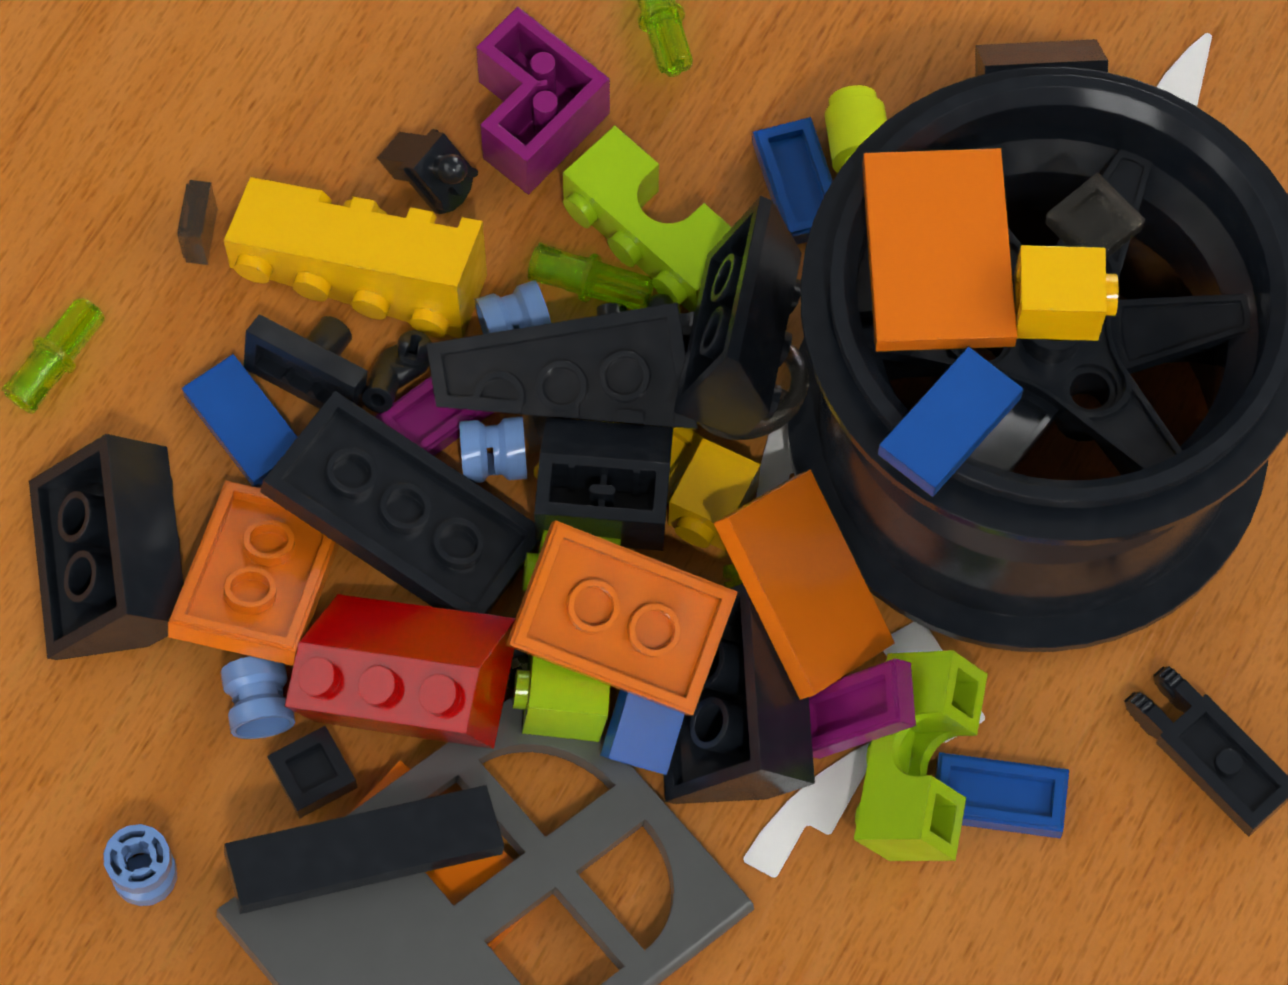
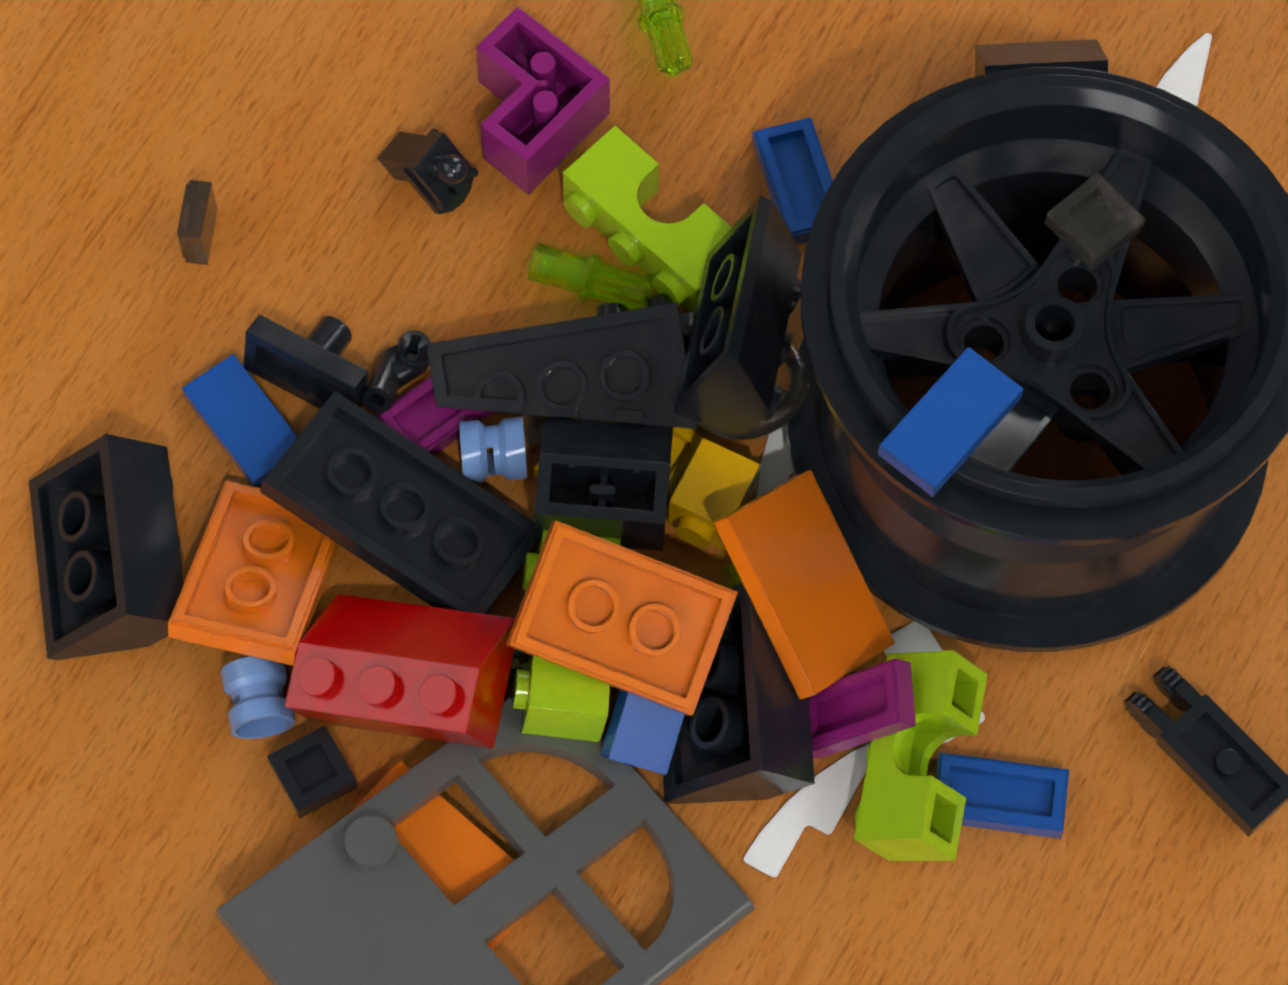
clear neon green axle [1,298,105,414] -> none
medium blue wheel [103,824,178,906] -> none
yellow wedge [224,177,487,338] -> none
black tile [224,785,504,914] -> none
medium blue wheel [475,280,551,334] -> none
neon yellow brick [824,85,887,173] -> none
orange tile [862,148,1017,352] -> none
yellow brick [1014,245,1119,341] -> none

